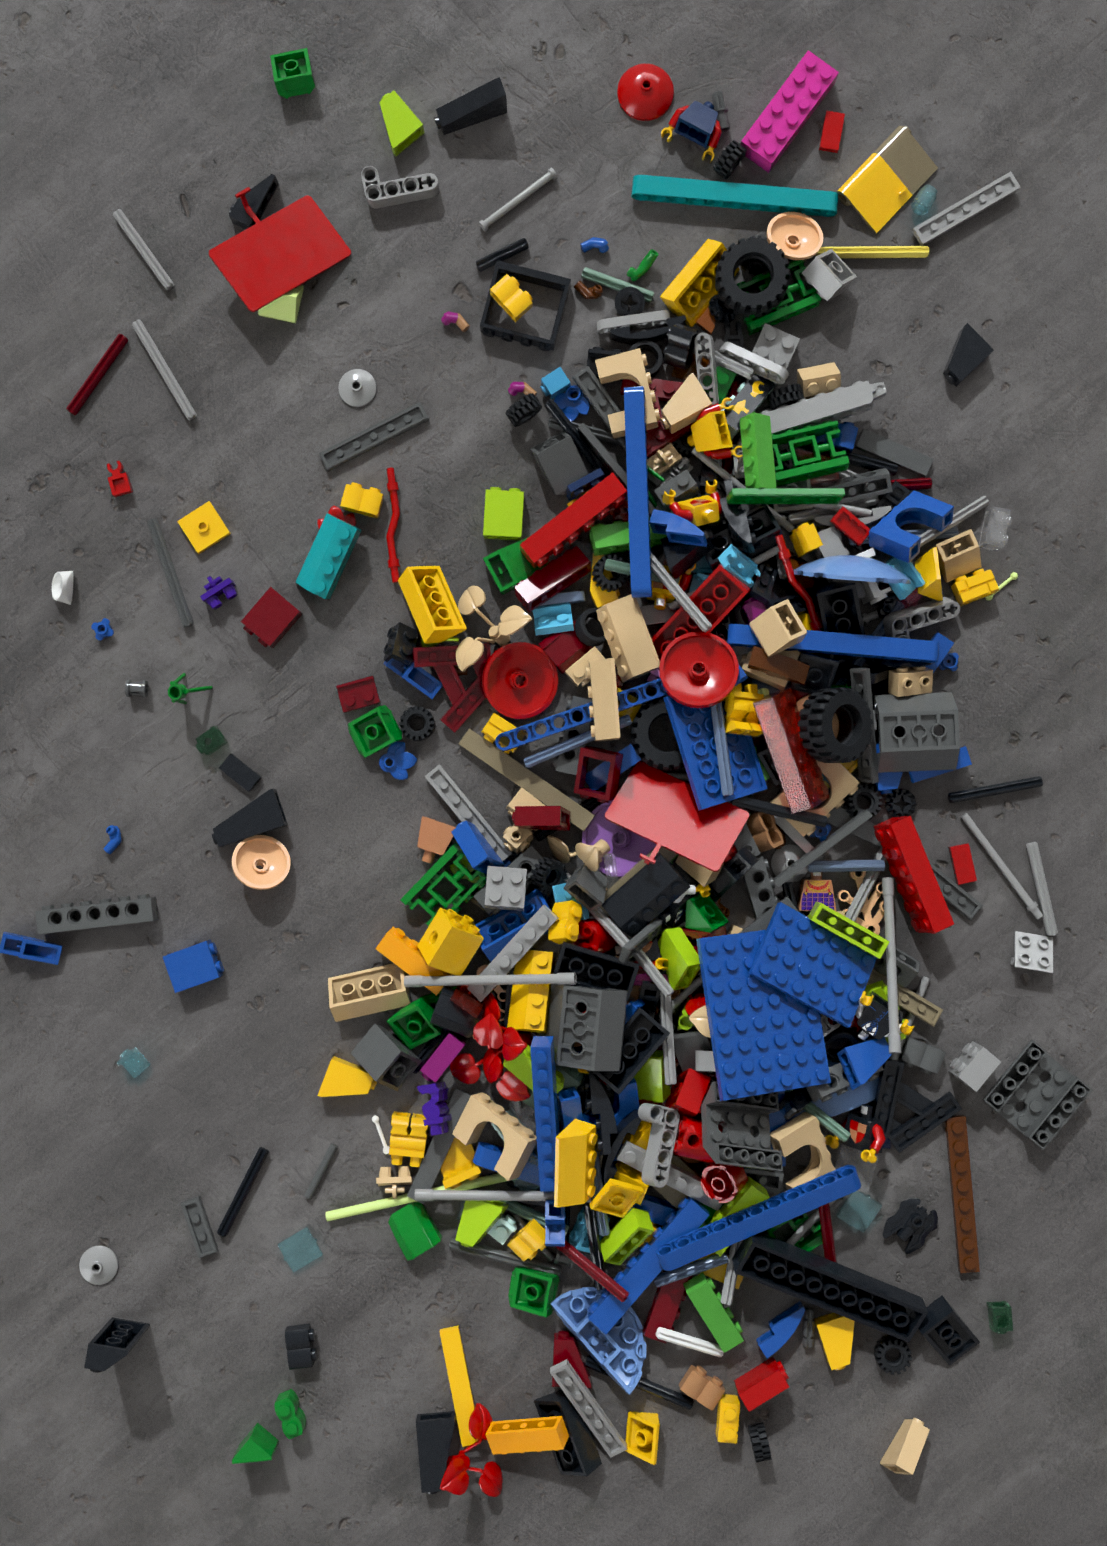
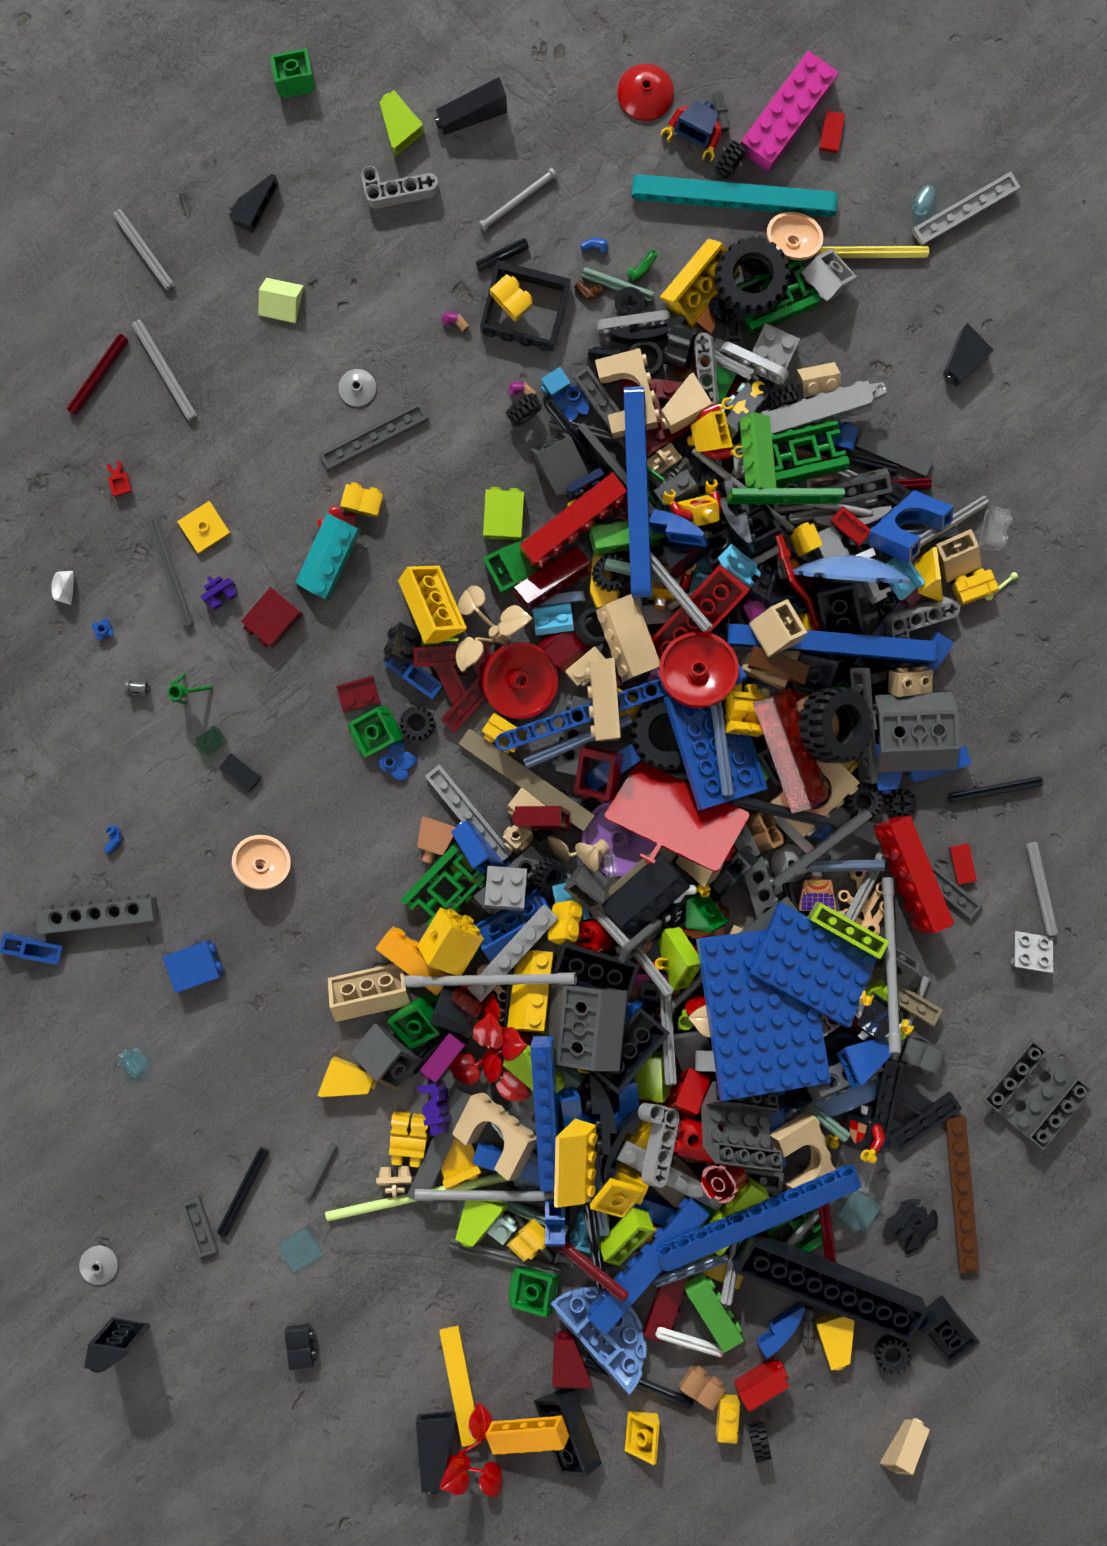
red piece [209,187,351,312] -> none
black slope [212,789,288,847] -> none
green slope [232,1422,279,1464] -> none
green brick [275,1389,306,1440] -> none
white hinge [372,1115,390,1154] -> none
red bar [386,467,400,583] -> none
green slope [388,1202,442,1261] -> none
light grey plate [550,1359,627,1458] -> none
door [836,126,938,234] -> none
blue plate [939,653,959,671] -> none
light grey brick [948,1041,1001,1092] -> none
light grey bar [961,813,1043,919] -> none
clear green brick [986,1301,1013,1334] -> none

